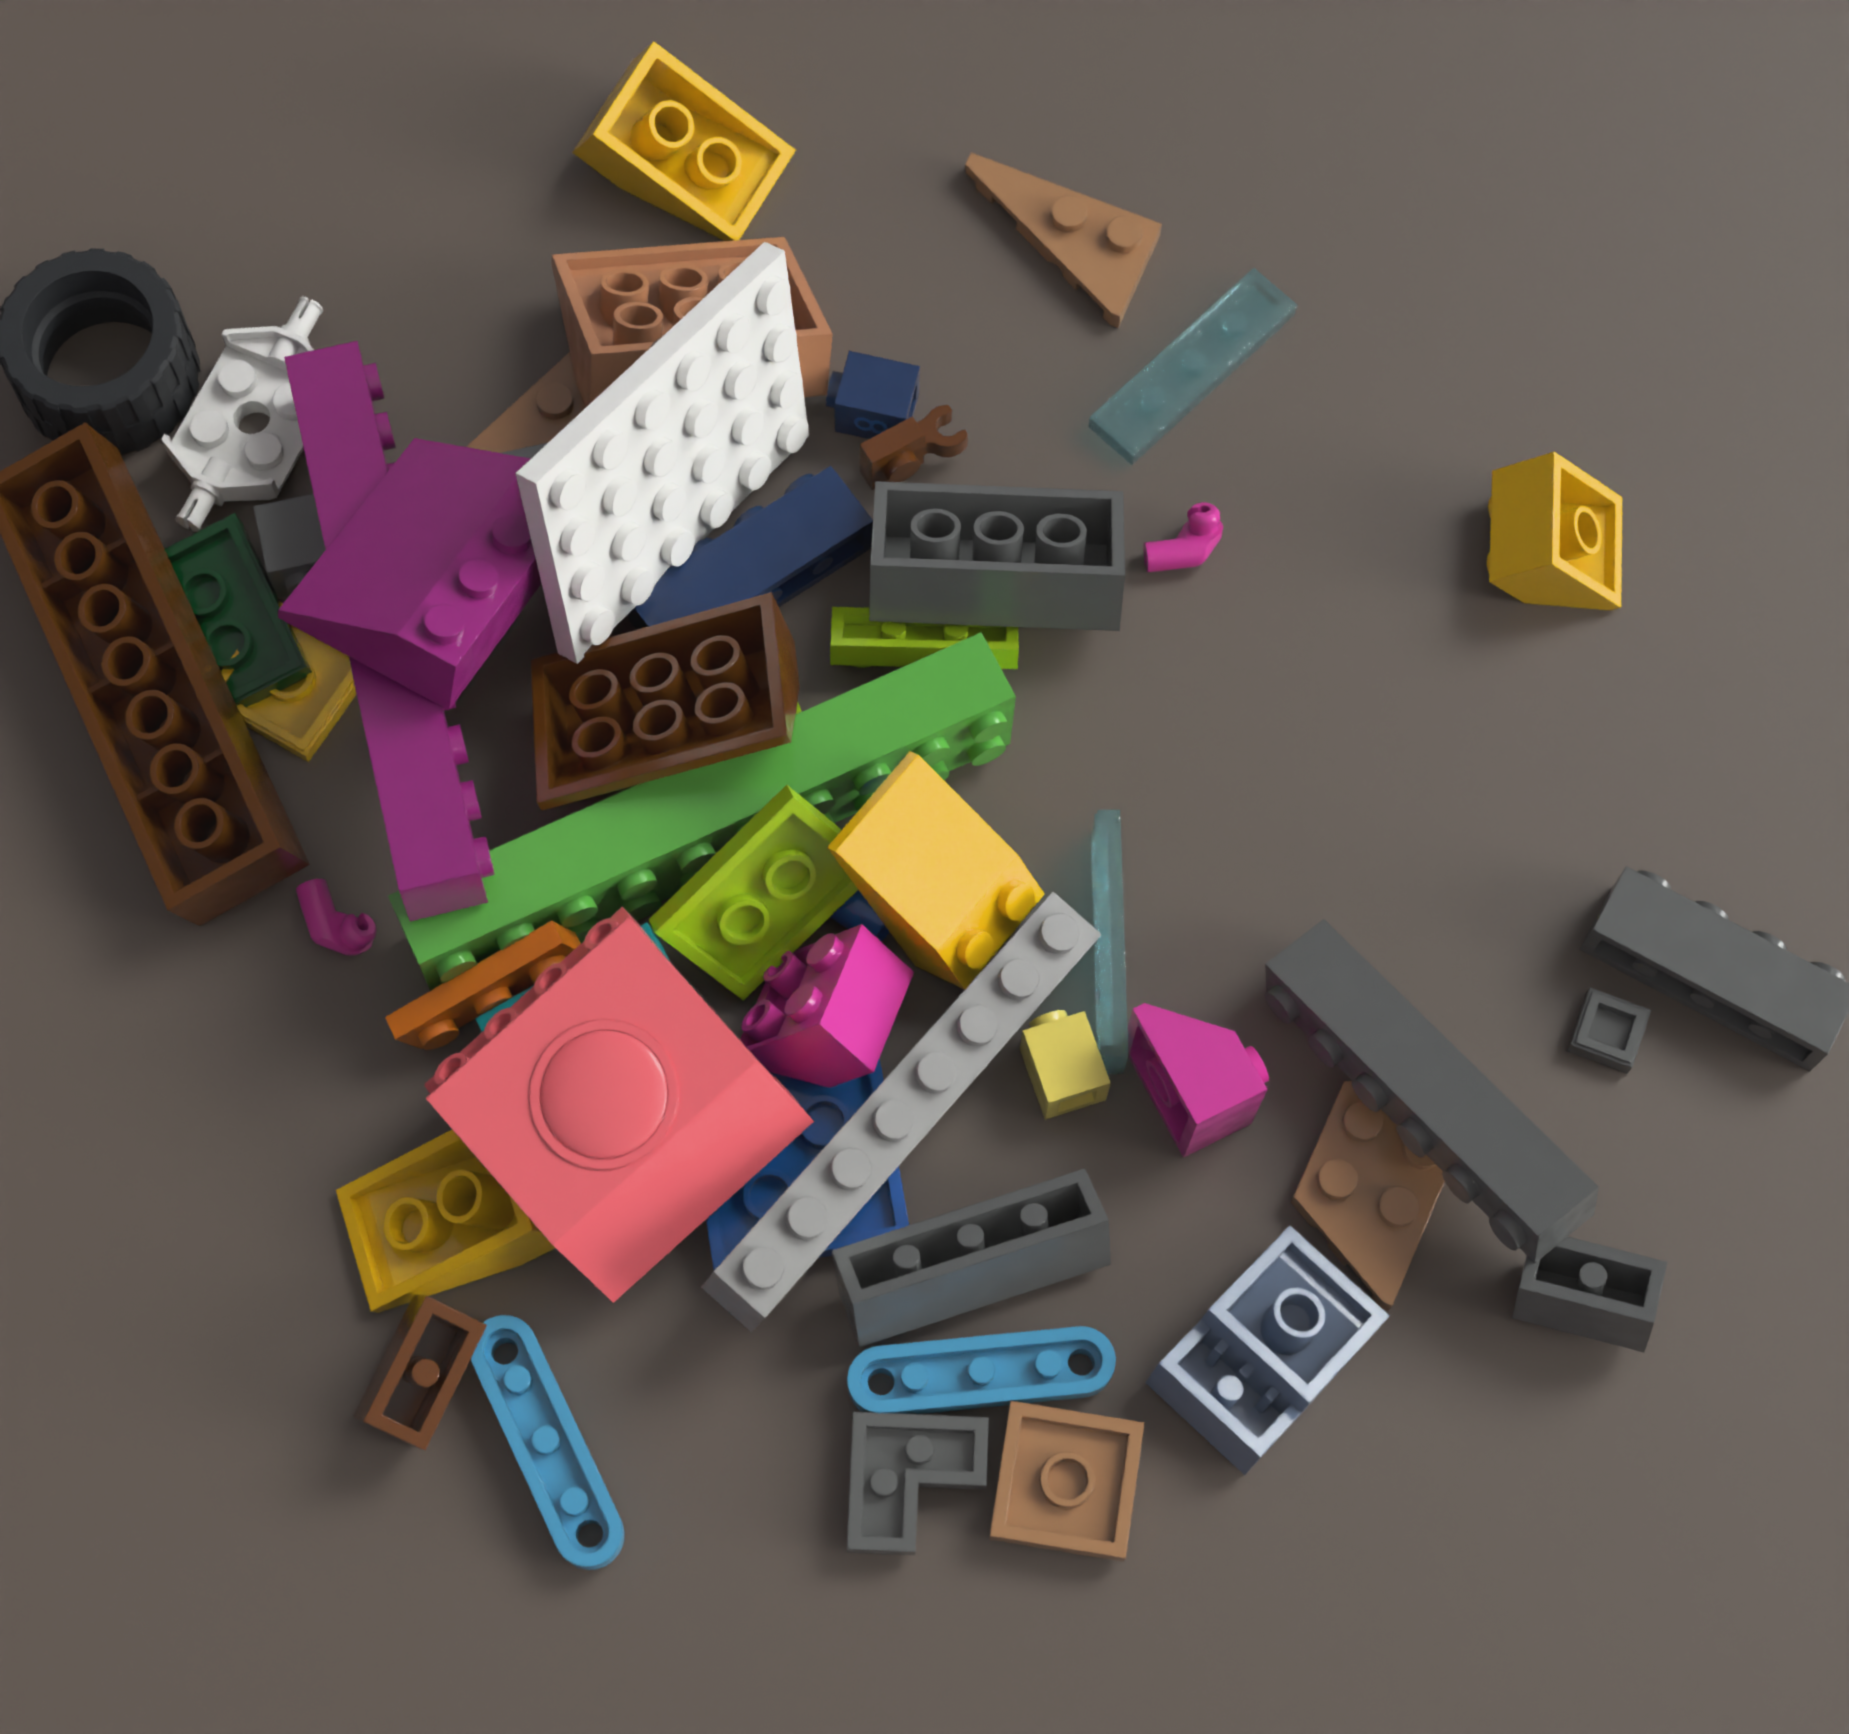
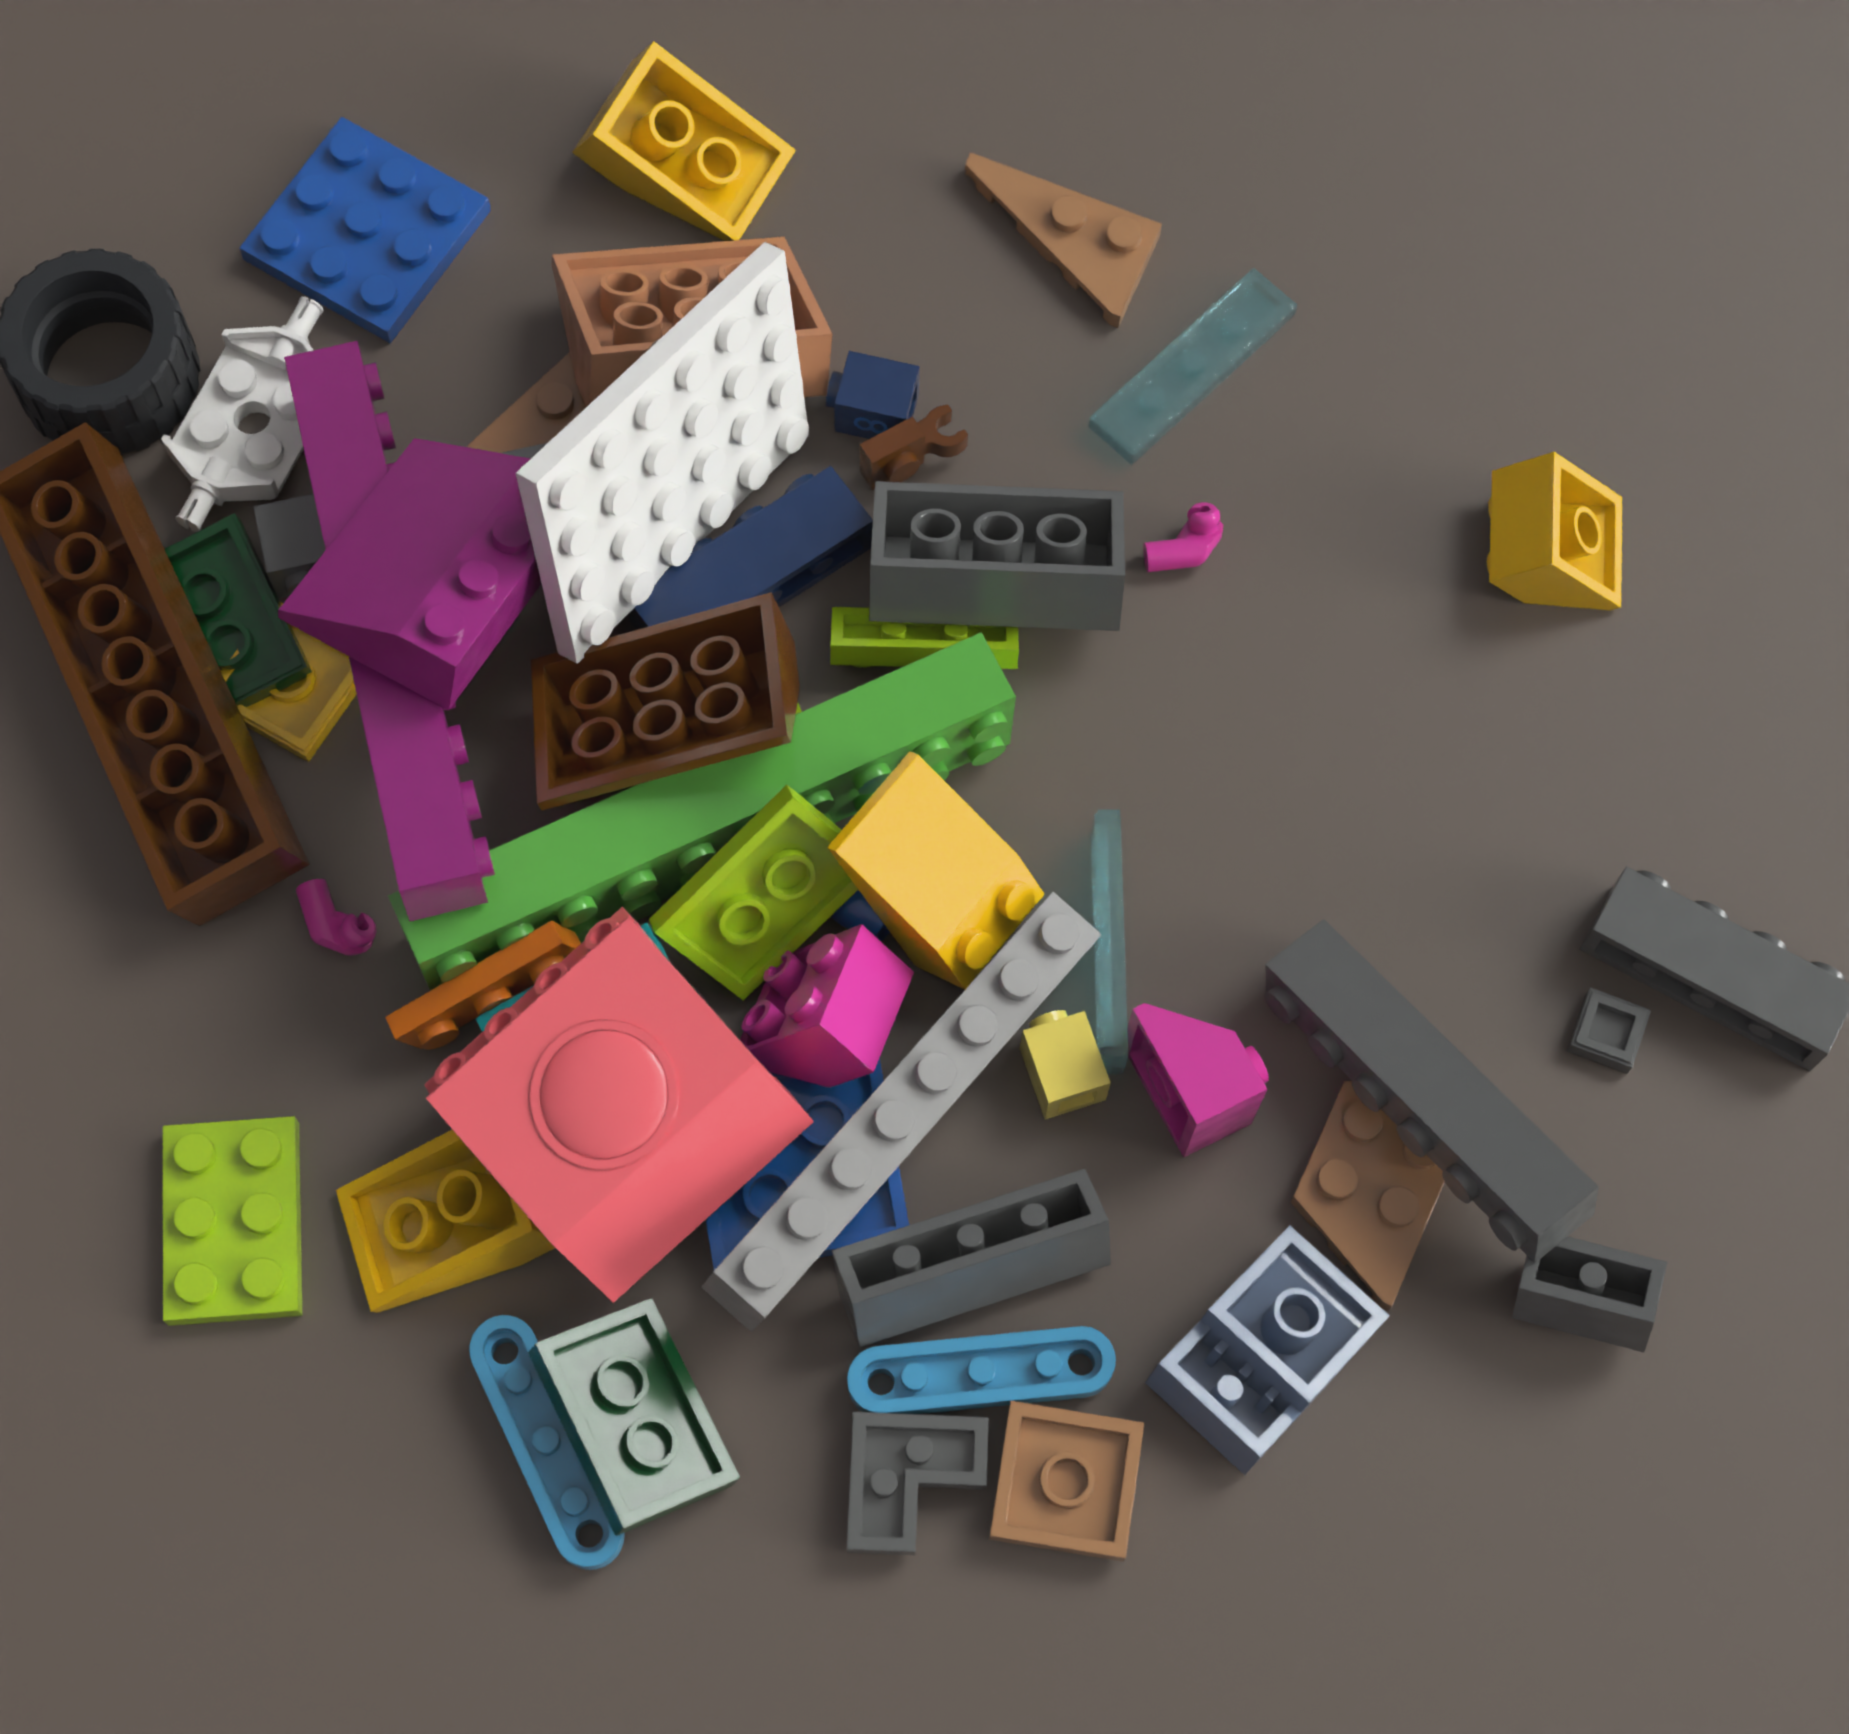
reddish brown brick [353,1294,487,1451] -> none
none -> lime plate [163,1116,303,1326]
none -> blue plate [239,117,491,344]
none -> plate [528,1298,740,1537]

